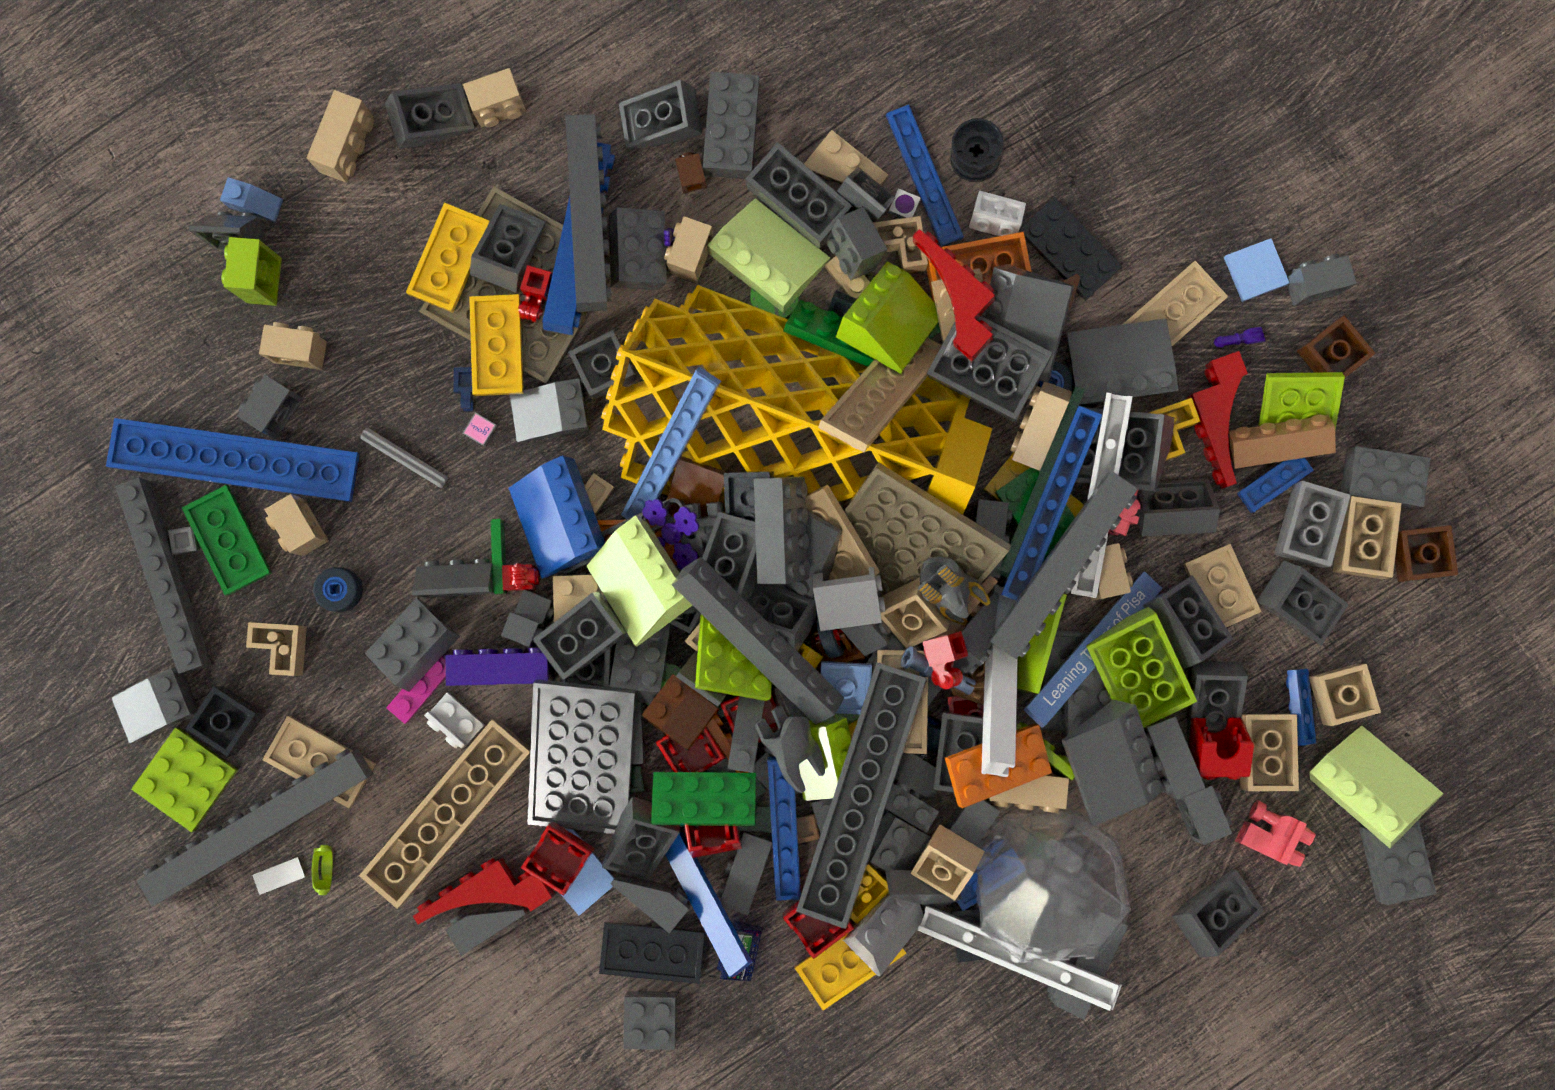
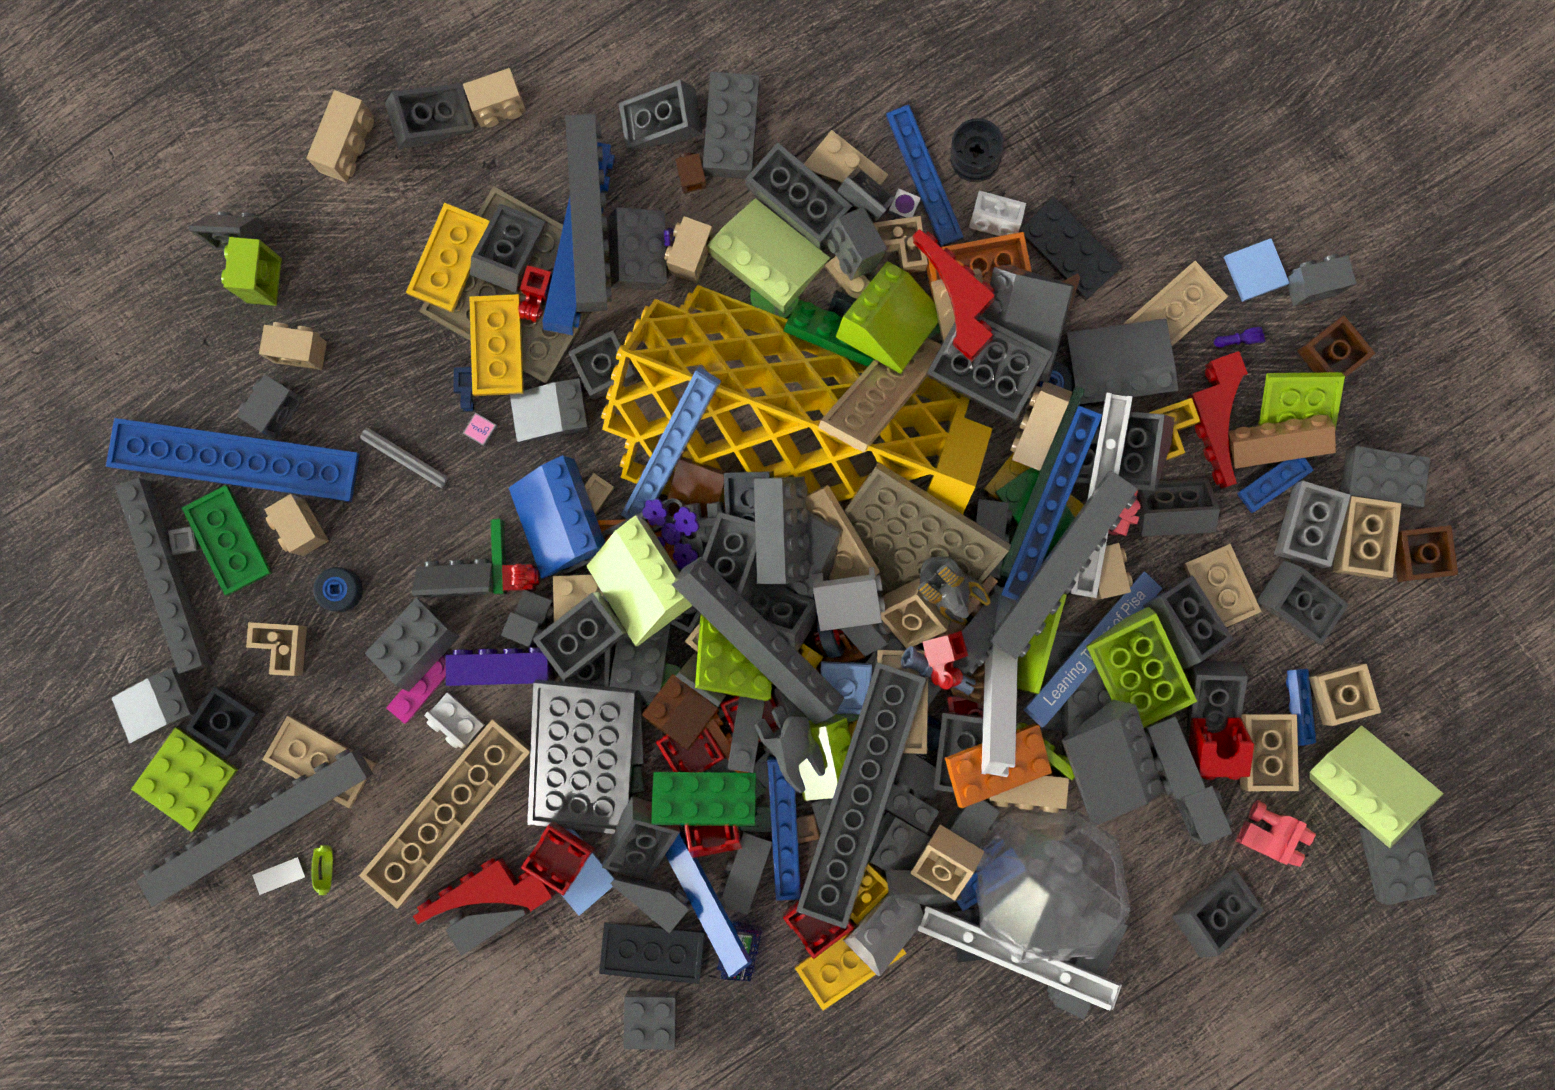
medium blue slope [220,177,283,222] -> none

